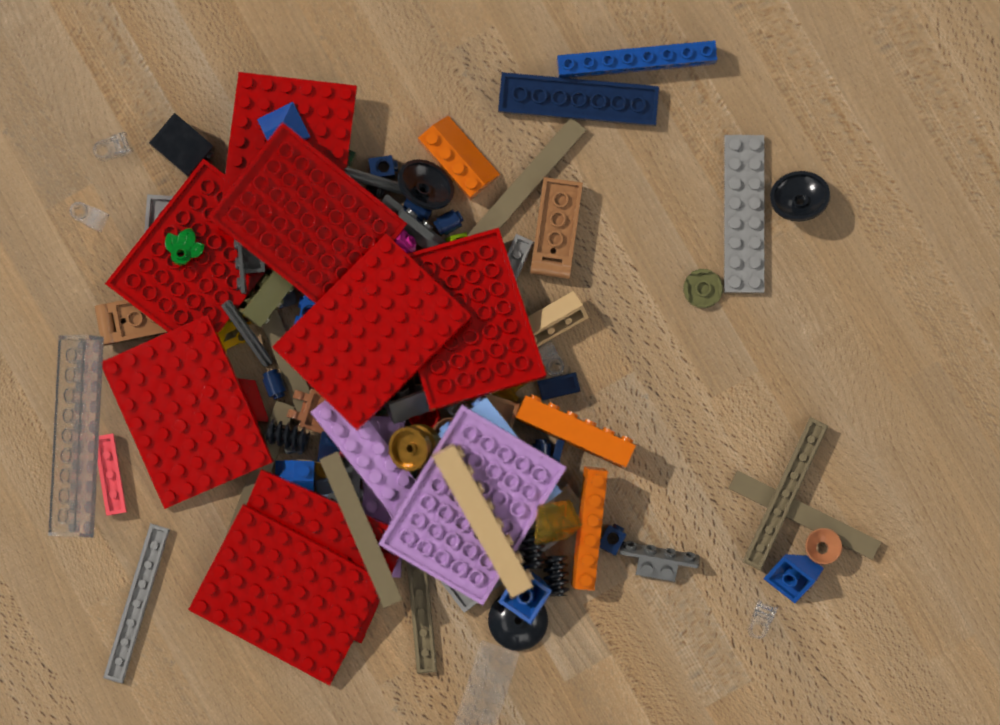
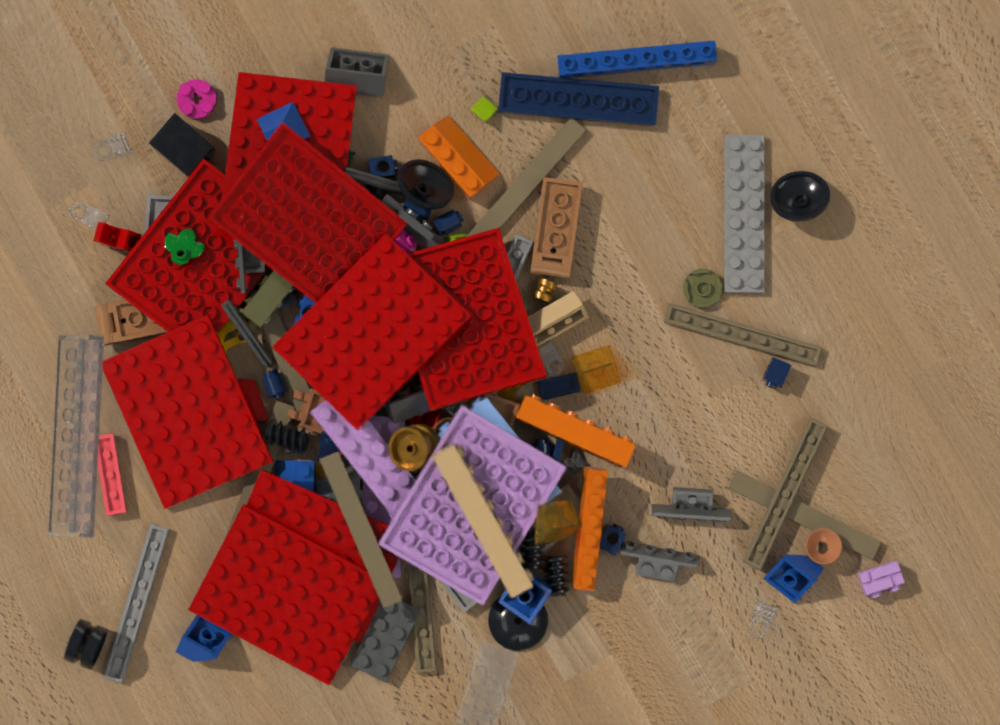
none -> black wheel [64,619,108,670]
none -> red brick [93,222,141,252]
none -> dark pink plate [176,79,217,120]
none -> blue slope [176,615,232,662]
none -> dark grey slope [325,47,390,96]
none -> dark grey plate [350,601,421,683]
none -> lime slope [470,96,498,124]
none -> pearl gold wheel [532,278,558,304]
none -> dark grey piece [562,449,586,475]
none -> clear yellow slope [571,345,621,395]
none -> dark grey bracket [651,487,732,522]
none -> dark tan tile [664,303,823,367]
none -> dark blue brick [762,357,791,390]
none -> lavender brick [857,561,905,599]

